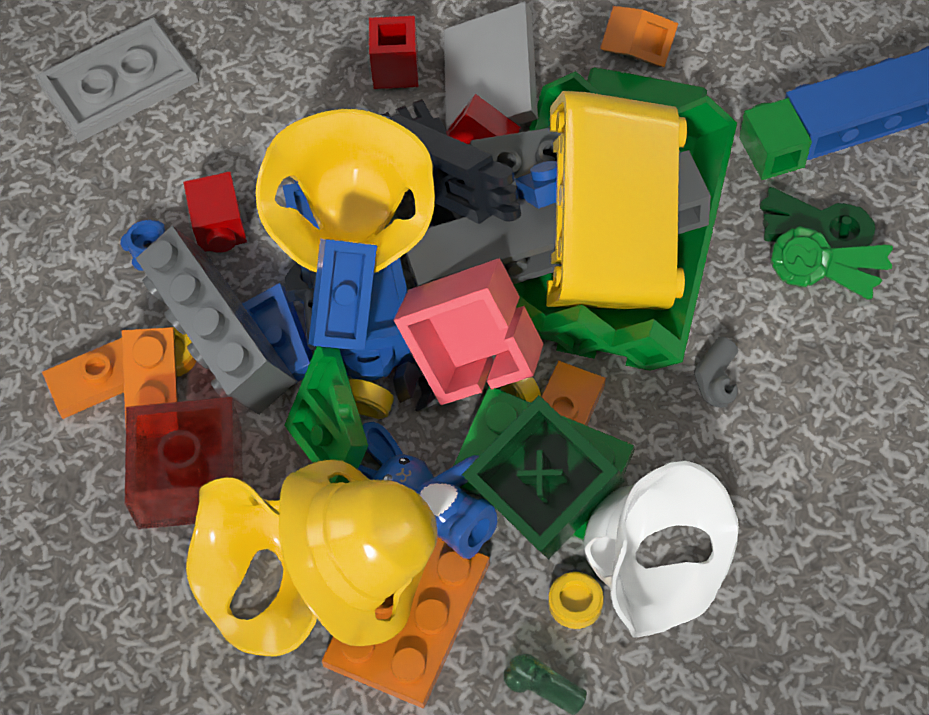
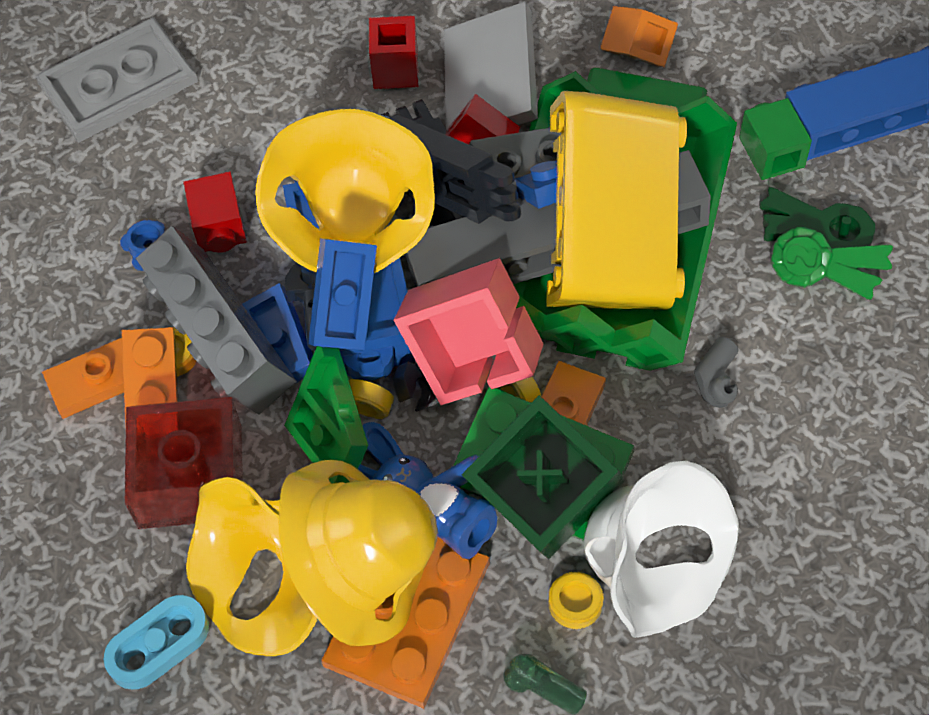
none -> medium azure plate [104,595,209,690]

